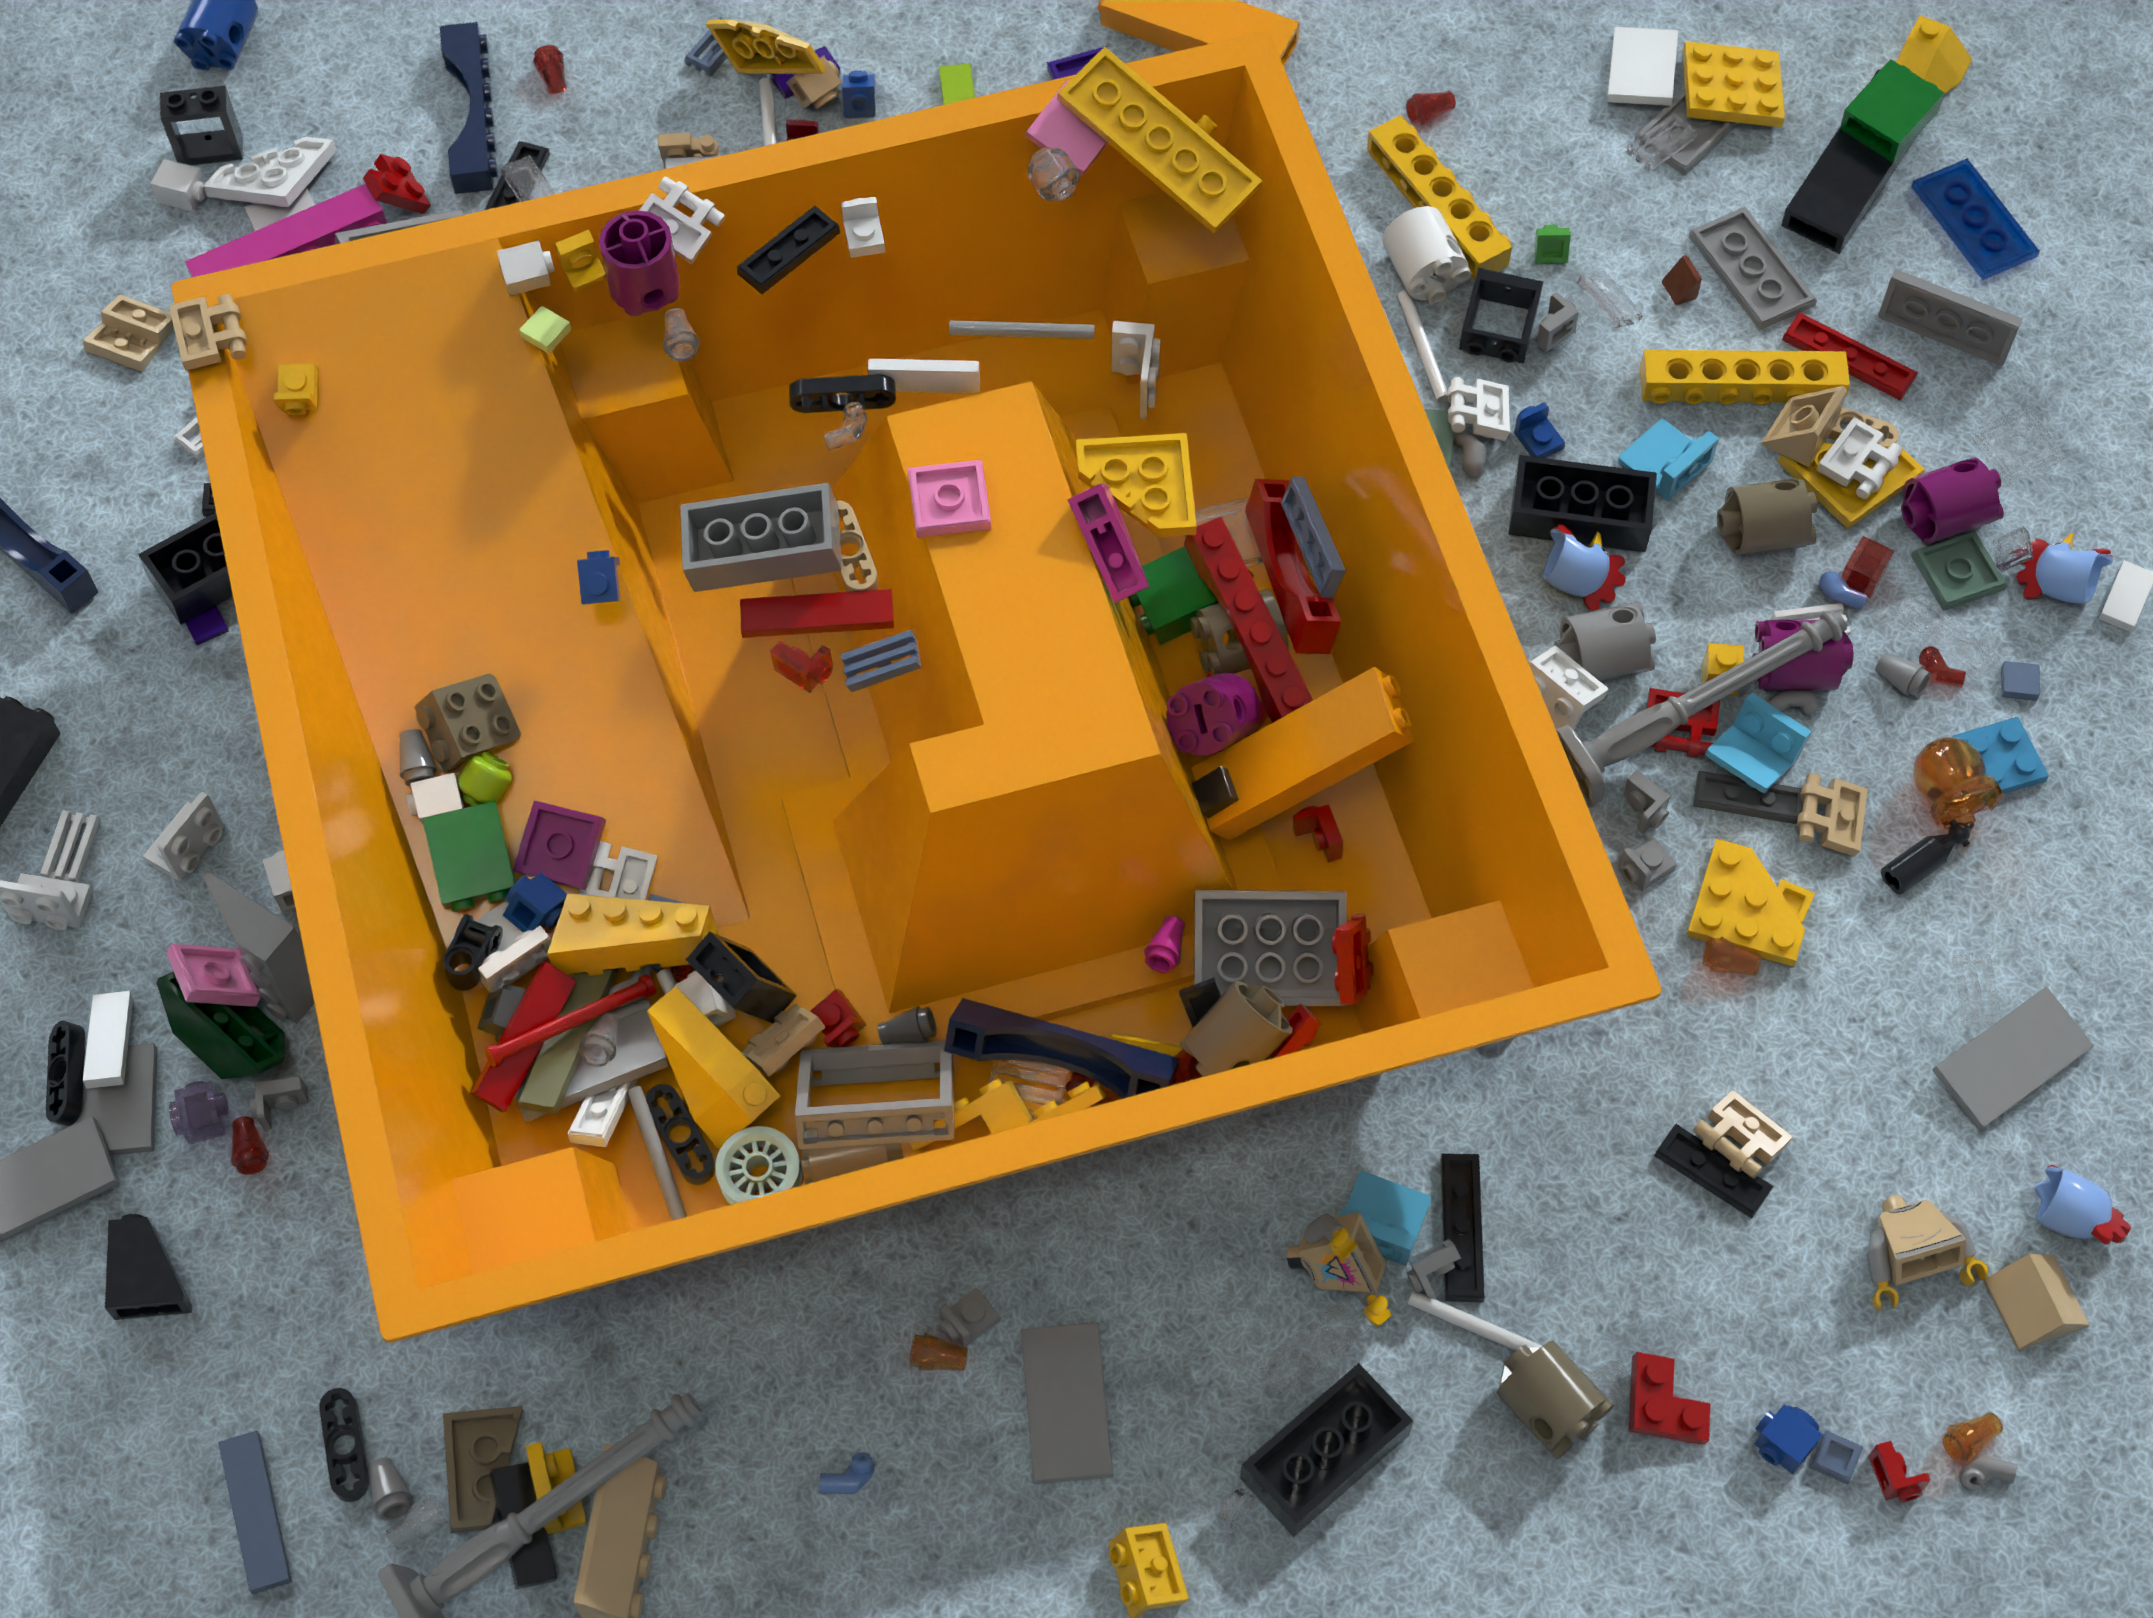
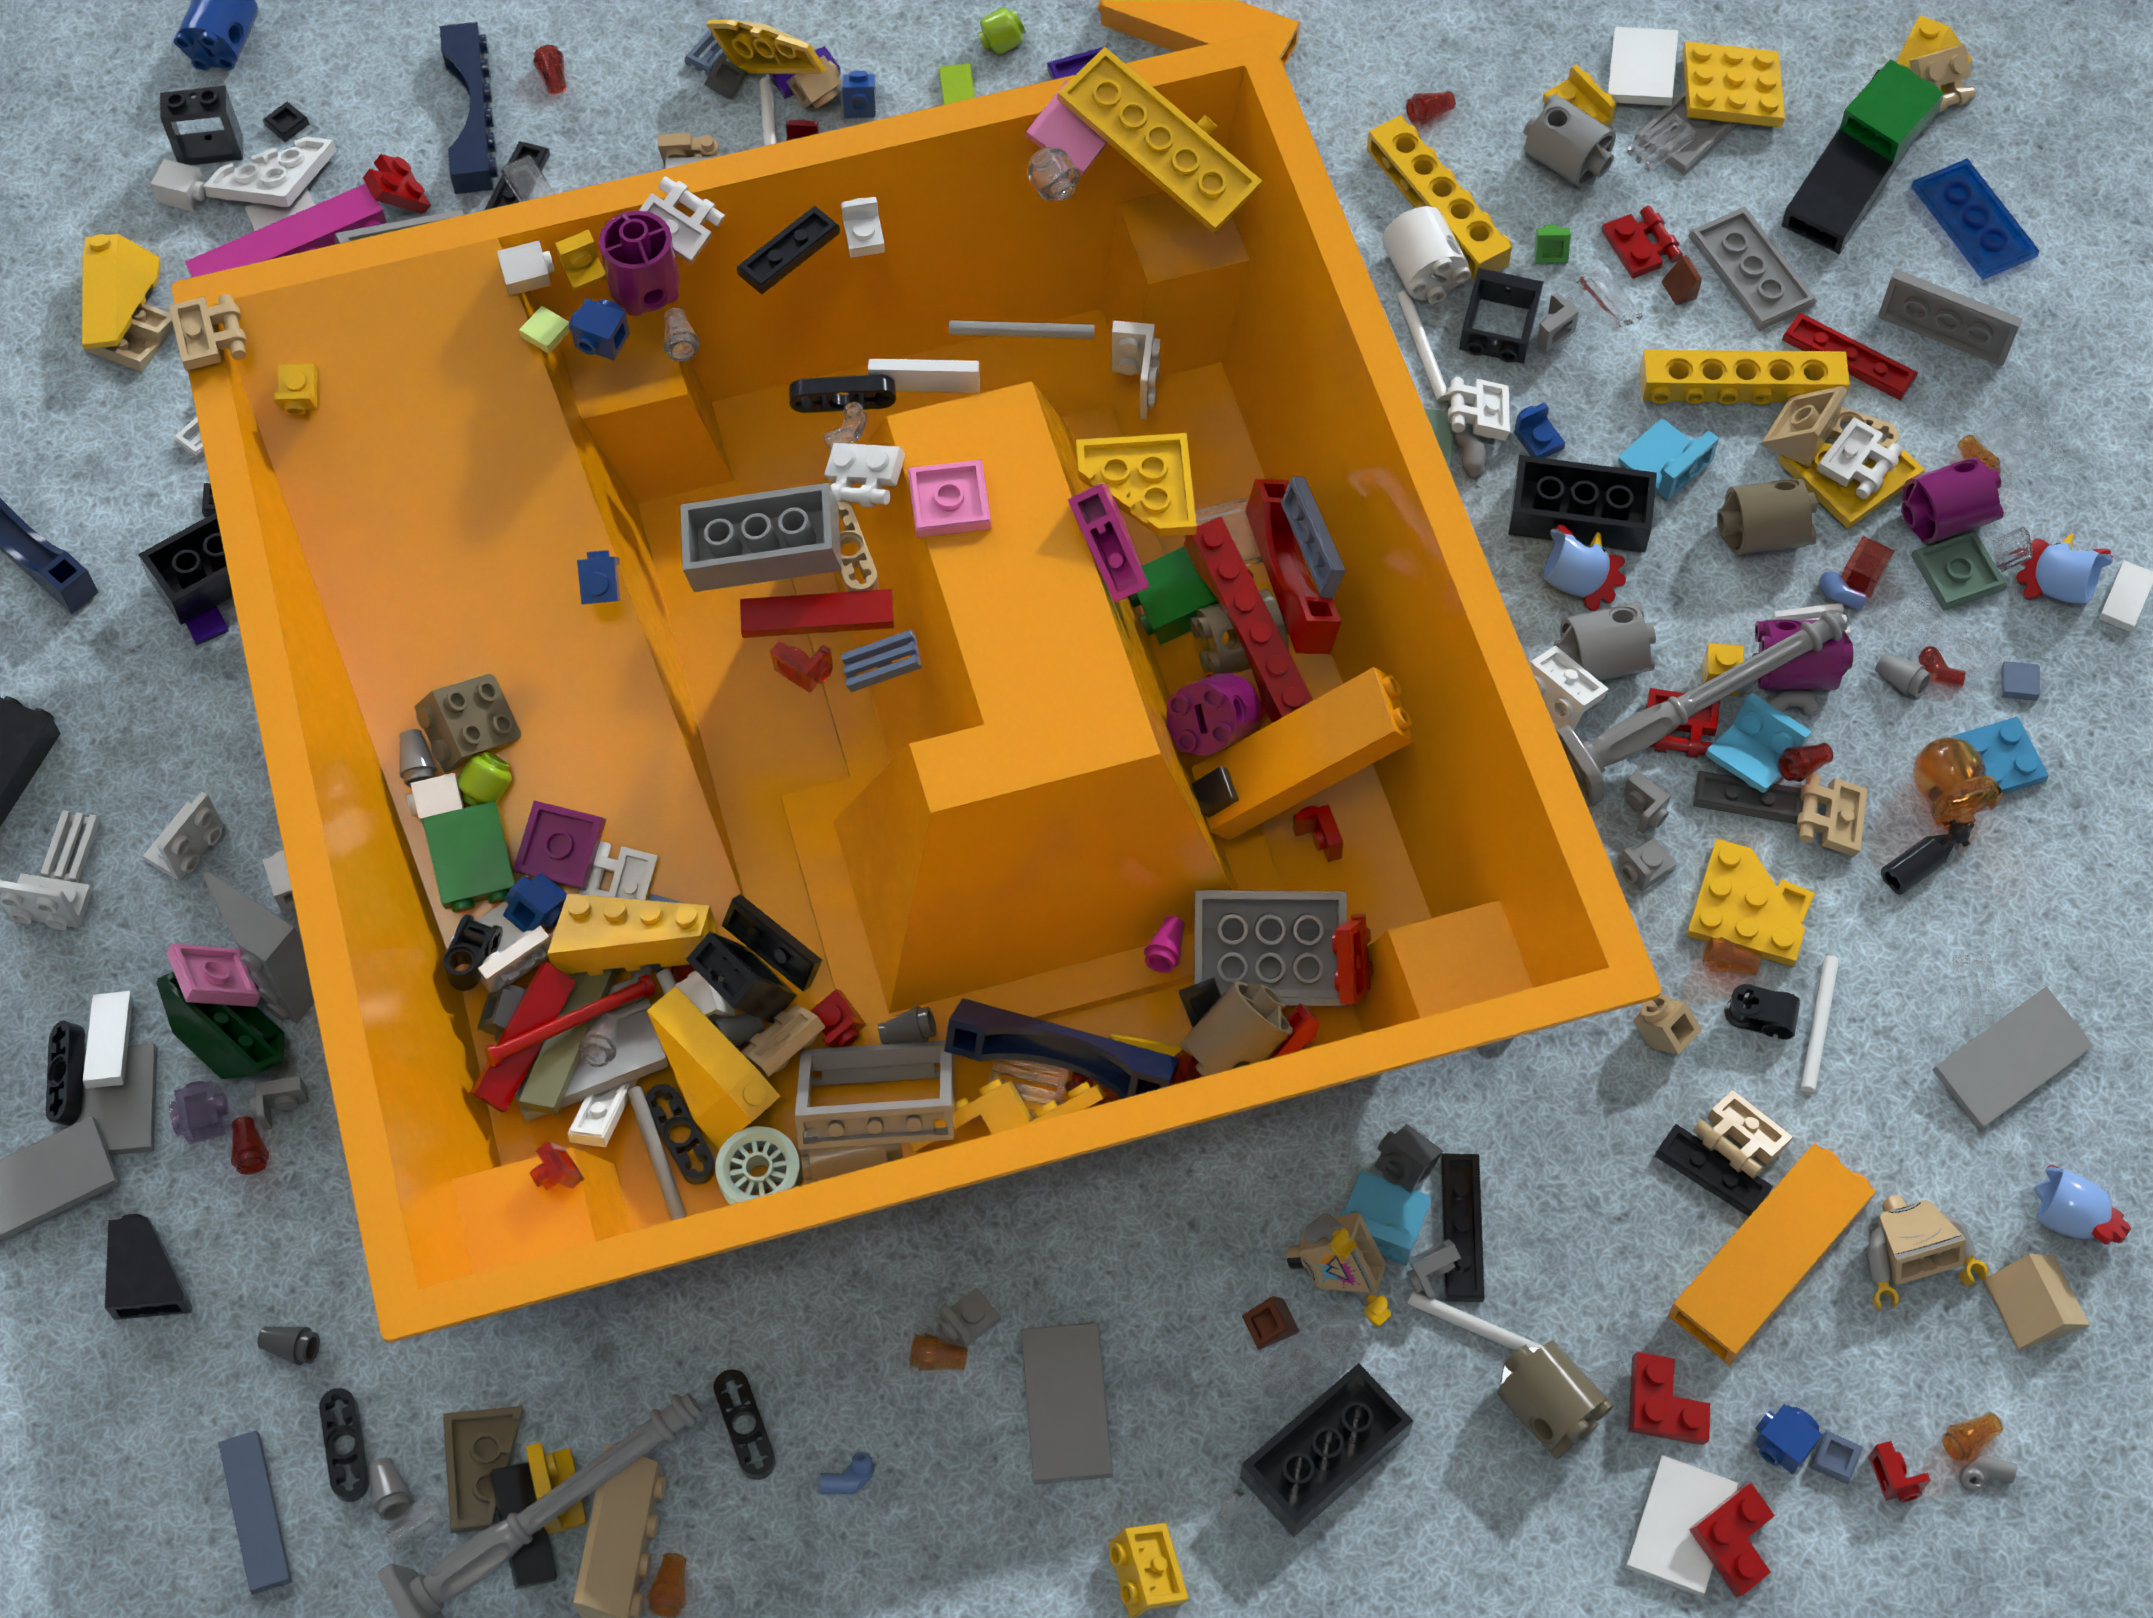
none -> yellow wedge [82,234,161,350]
none -> dark grey cone [257,1326,320,1365]
none -> black tile [263,101,309,142]
none -> clear red tile [529,1141,584,1190]
none -> blue brick [569,298,630,361]
none -> clear orange cone [646,1553,687,1618]
none -> dark grey tile [704,56,747,100]
none -> dark grey cone [713,1013,765,1048]
none -> black beam [714,1369,776,1480]
none -> black tile [722,894,822,991]
none -> white plate [824,443,906,508]
none -> lime head [977,7,1026,55]
none -> copper slope [1242,1296,1300,1350]
none -> dark grey brick [1374,1124,1443,1193]
none -> light grey cylinder [1523,94,1616,187]
none -> yellow bracket [1542,64,1616,126]
none -> red plate [1601,206,1683,279]
none -> white tile [1625,1455,1738,1597]
none -> tan brick [1633,994,1702,1055]
none -> light orange brick [1668,1143,1876,1366]
none -> red plate [1689,1482,1775,1597]
none -> black piece [1724,984,1800,1040]
none -> clear red cone [1778,742,1833,782]
none -> white bar [1800,955,1839,1093]
none -> tan plate [1909,45,1976,113]
none -> clear orange cone [1957,435,2001,475]

